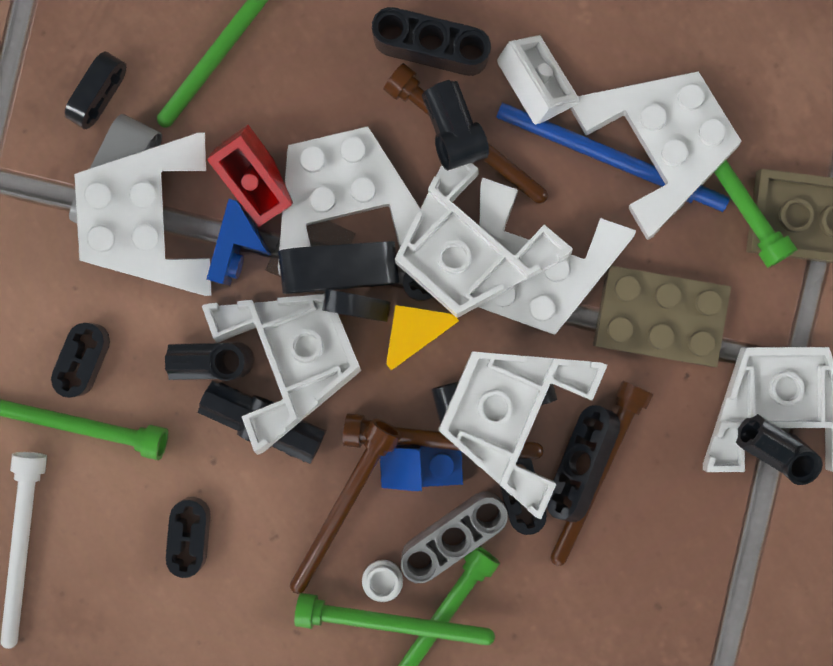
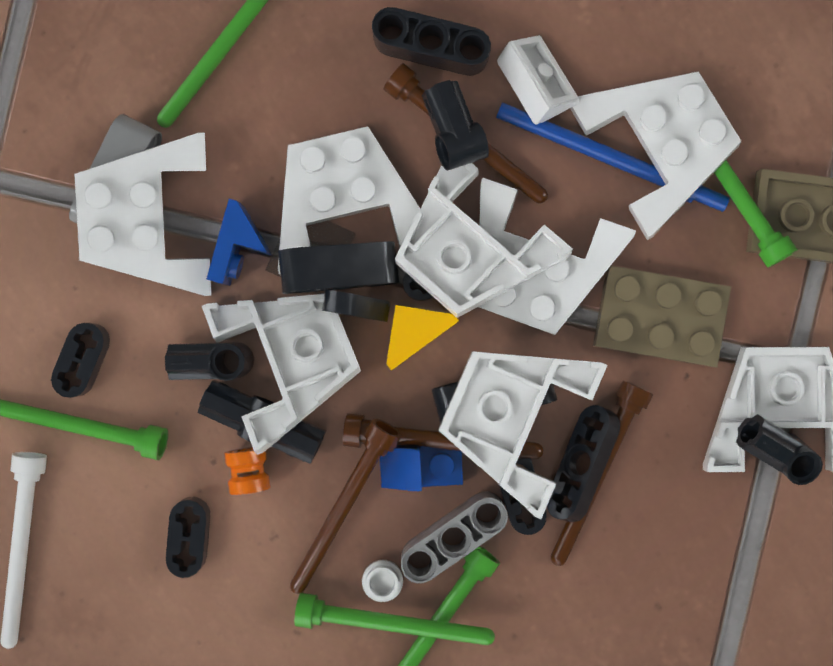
black beam [65,51,127,129] -> none
red slope [207,125,293,227] -> none
none -> orange wheel [224,447,271,495]

